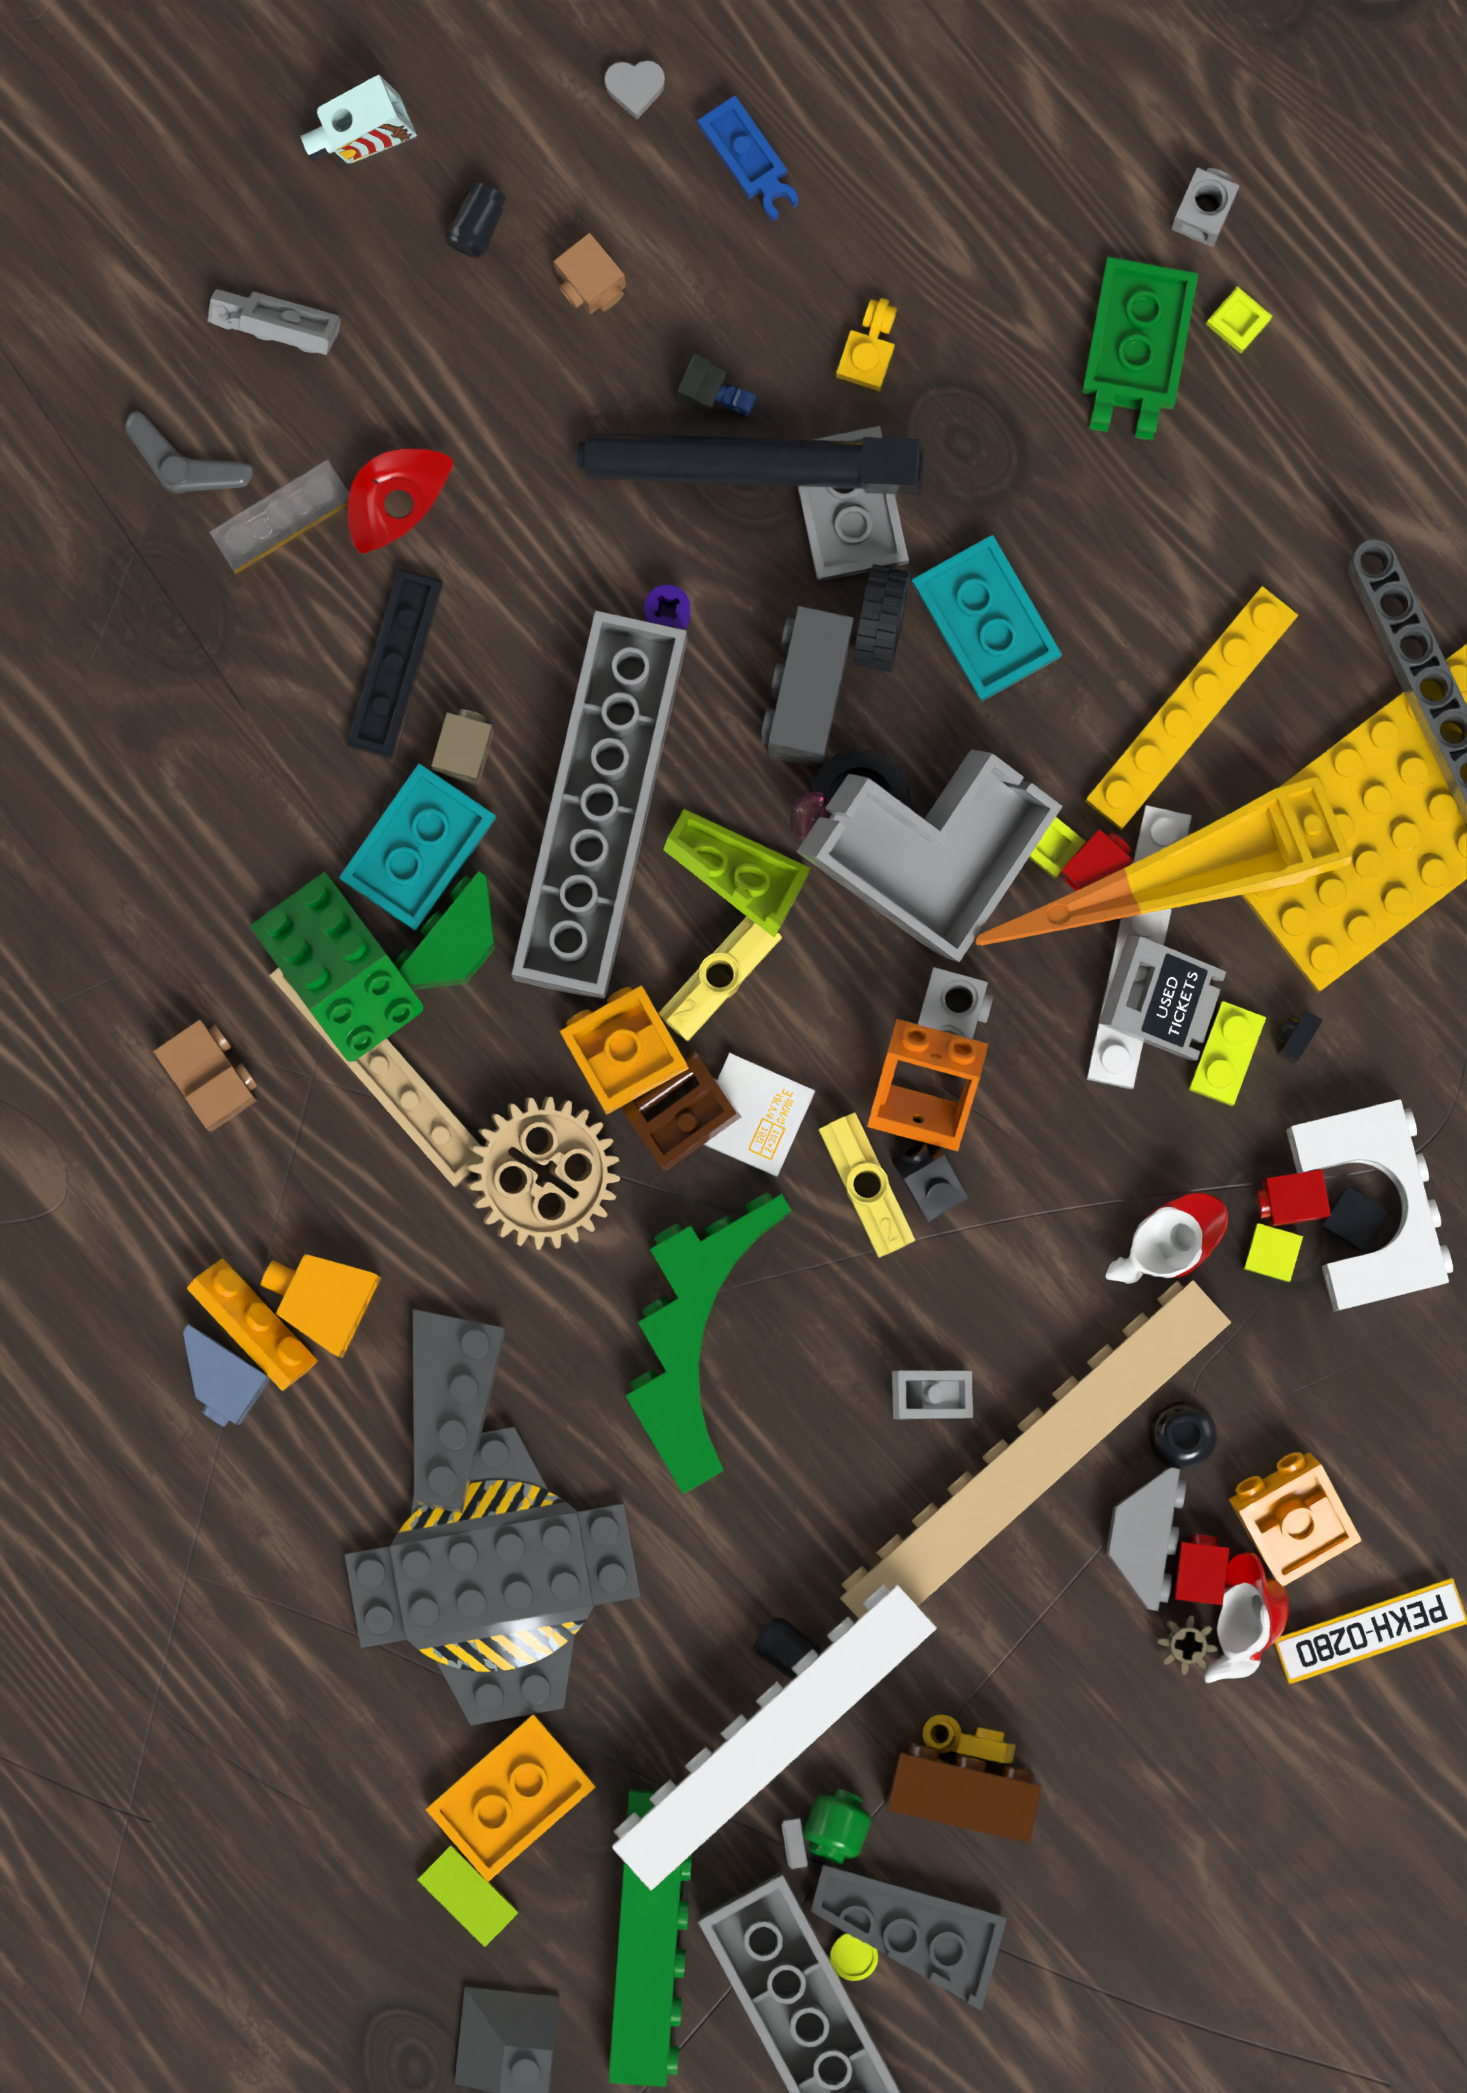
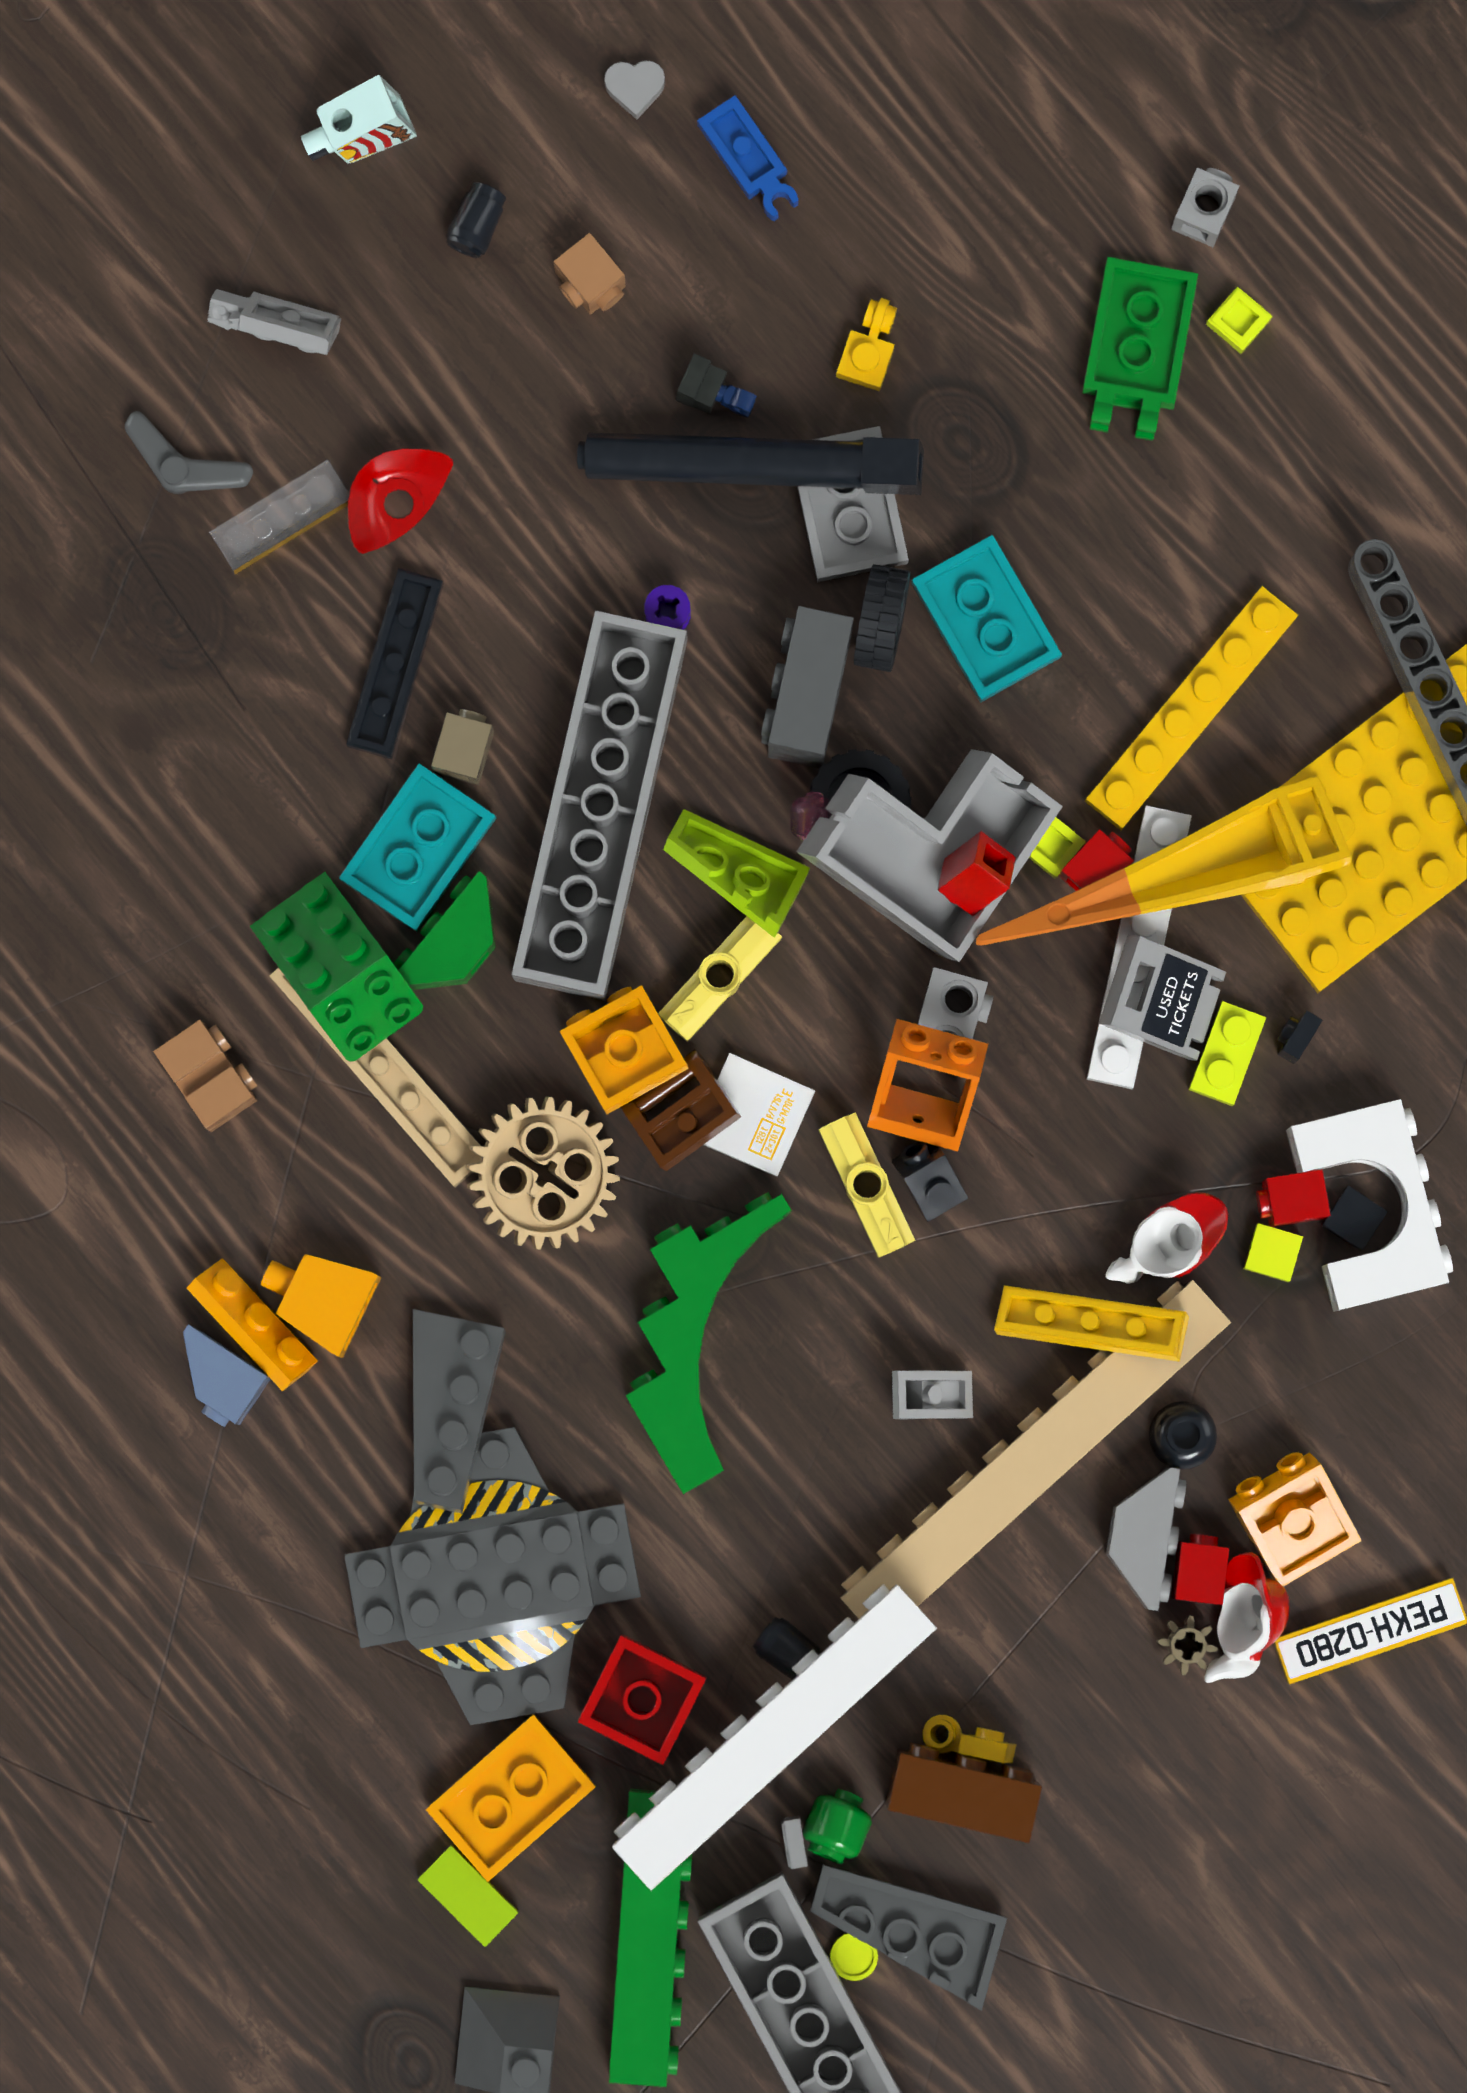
none -> red brick [578,1634,707,1765]
none -> red brick [937,831,1016,916]
none -> yellow tile [994,1285,1189,1362]

